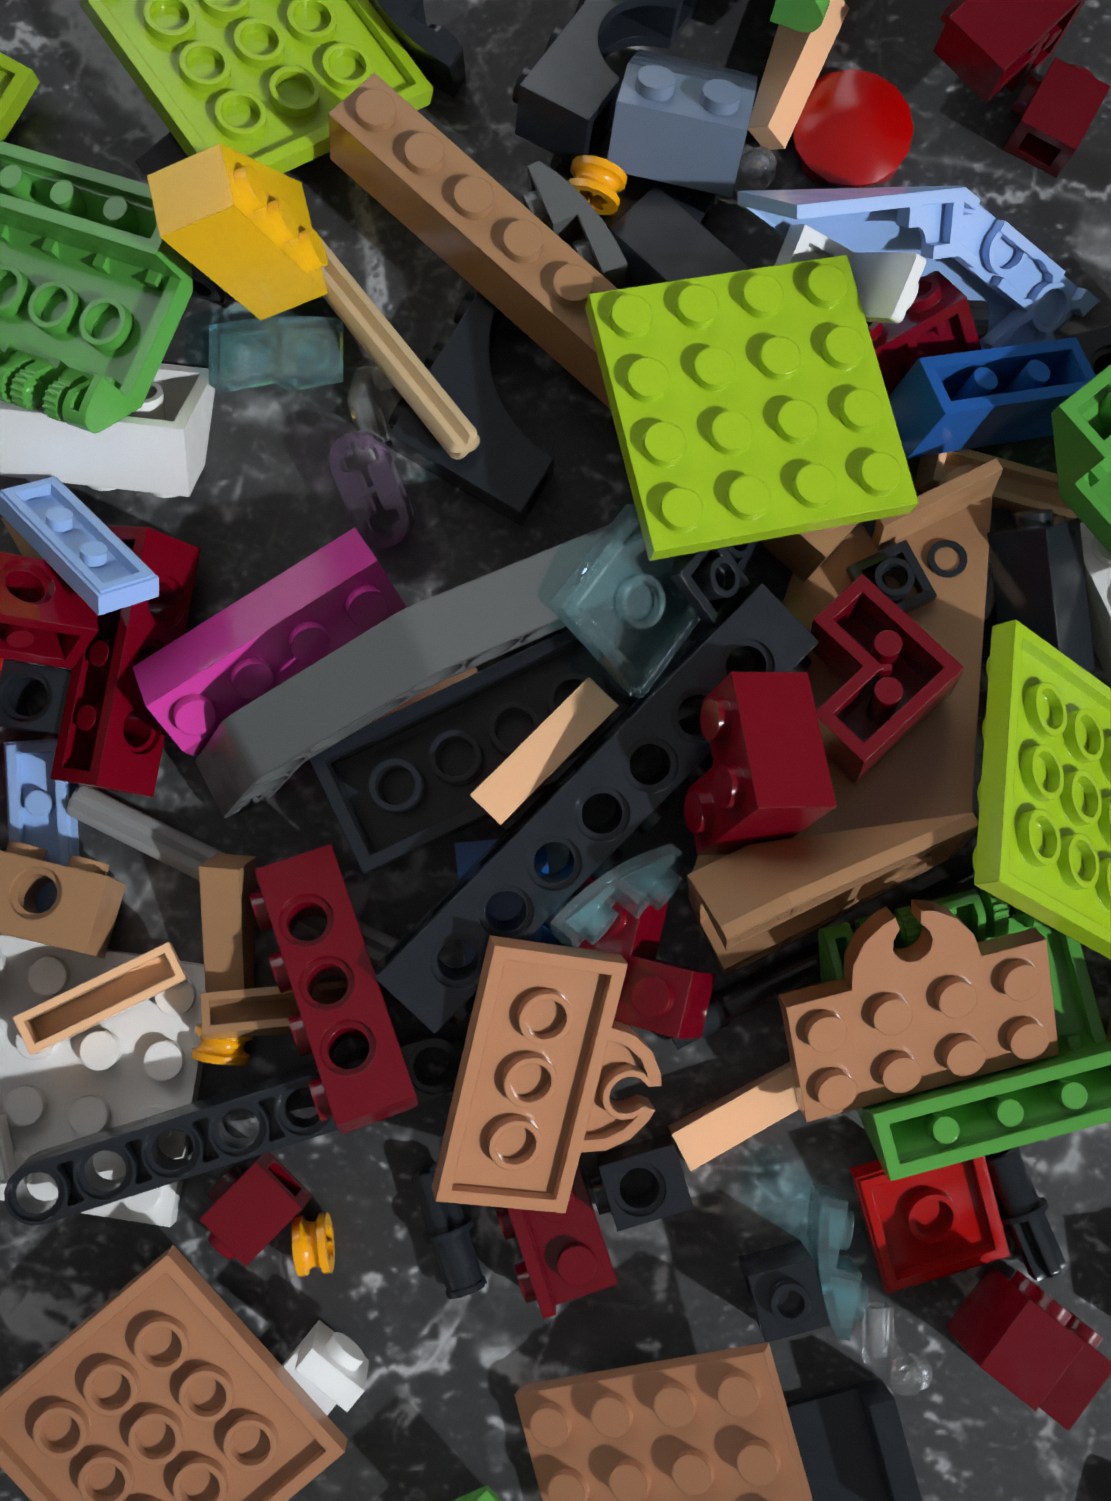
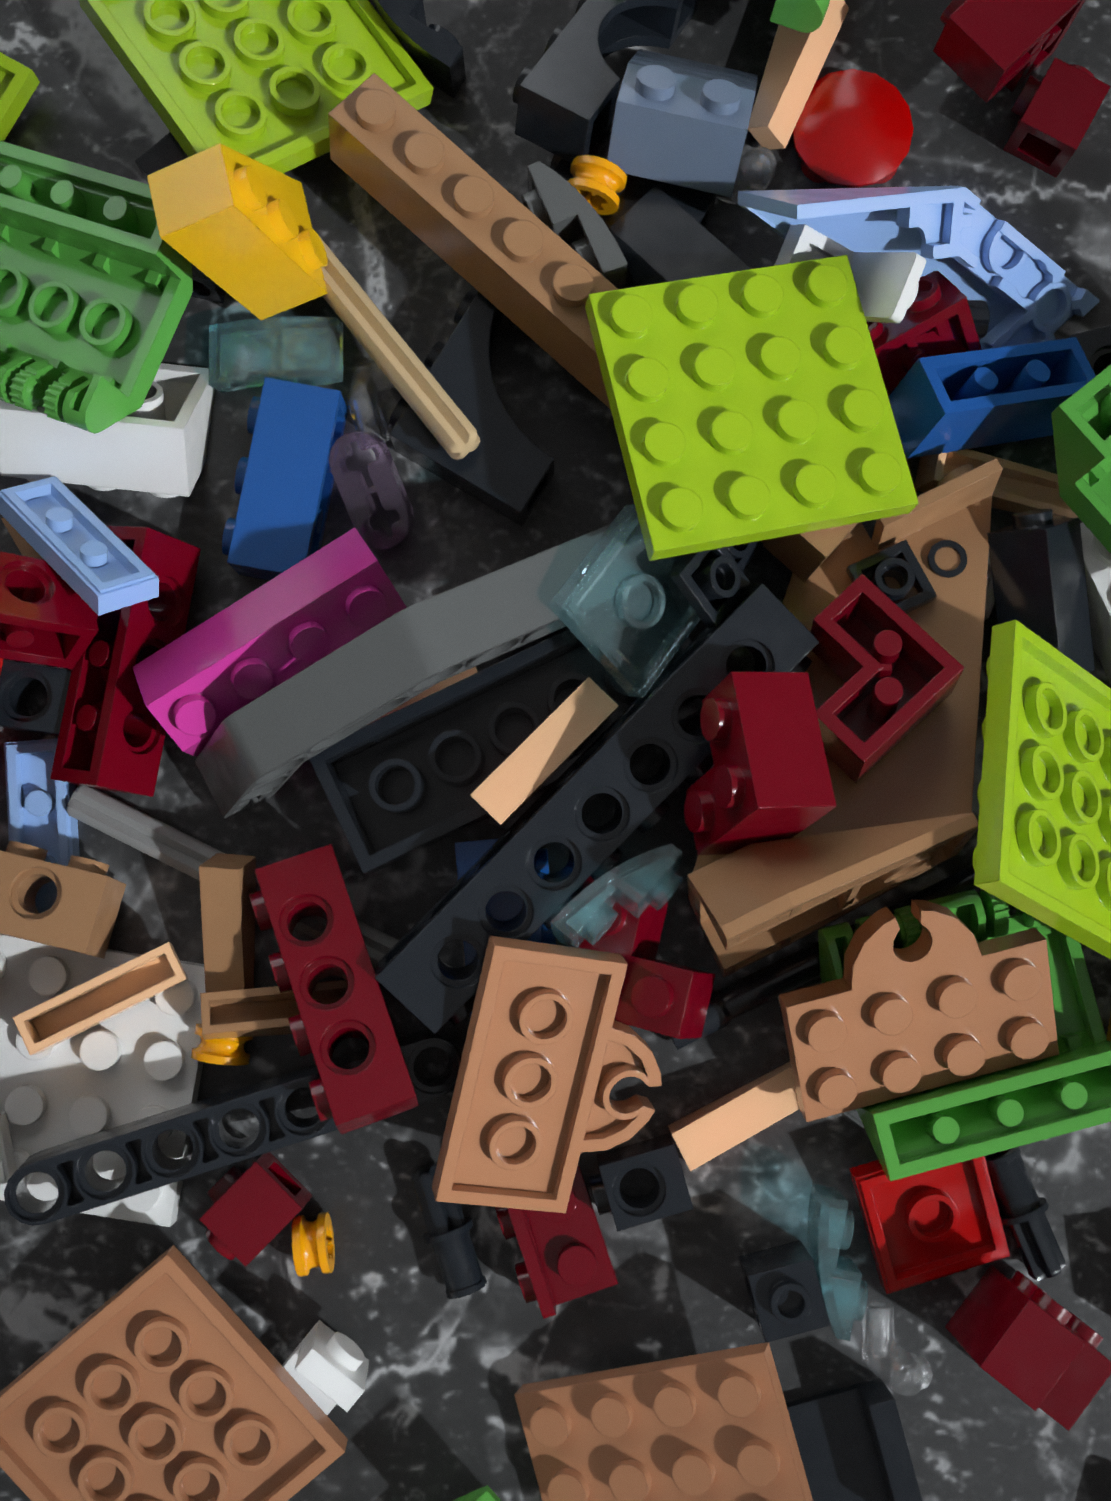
none -> blue brick [222,377,348,581]

